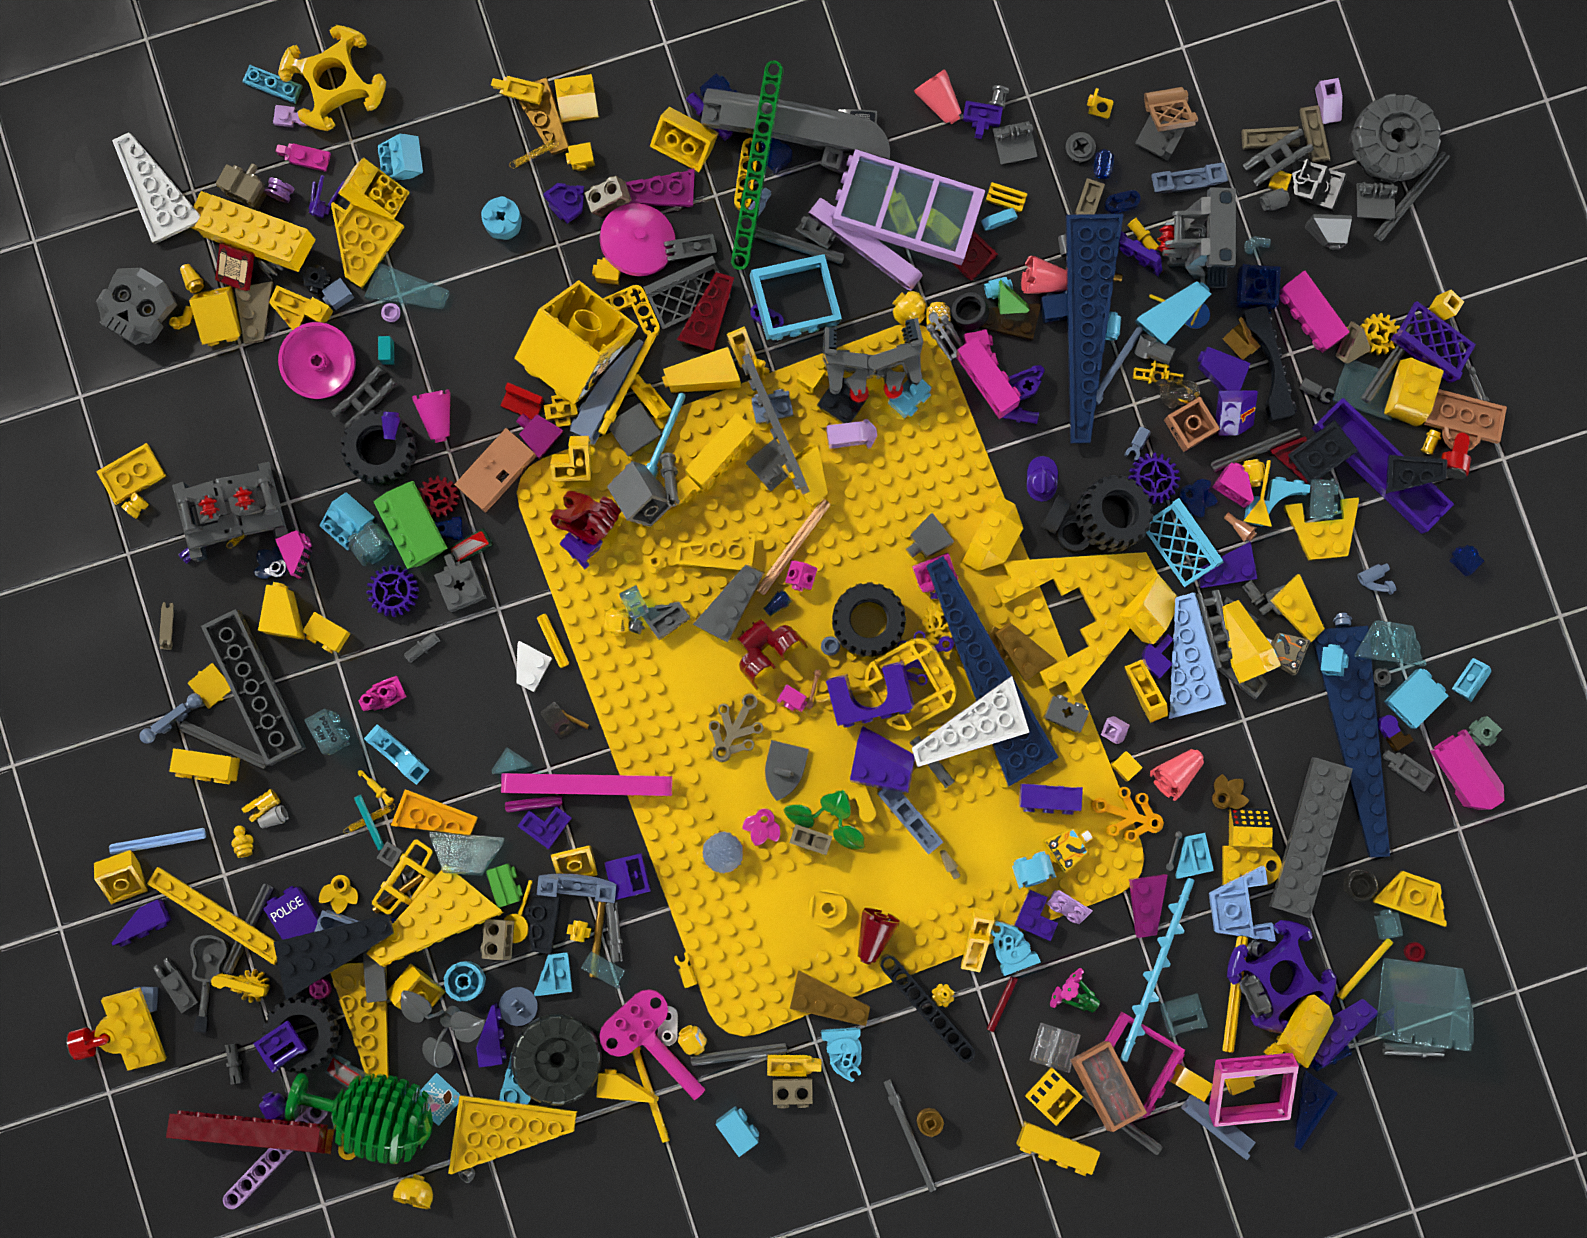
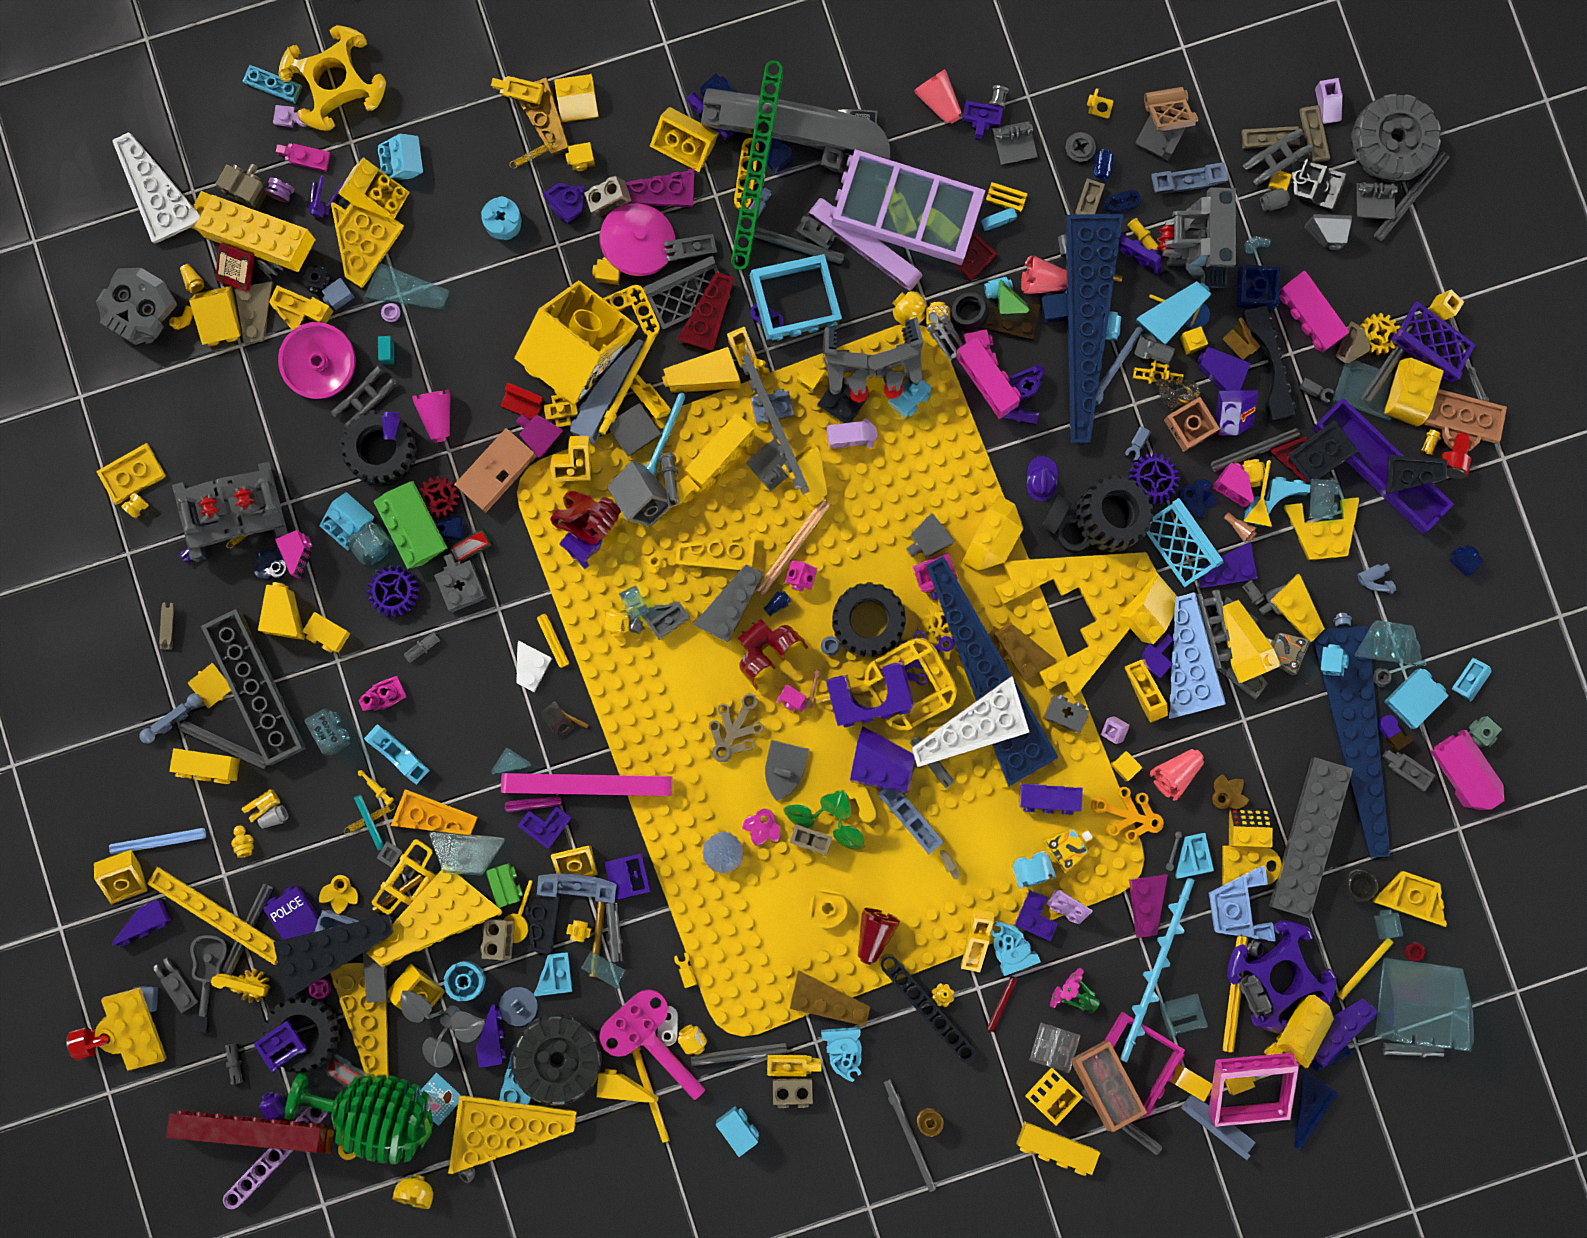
none -> yellow brick [1180,326,1208,355]

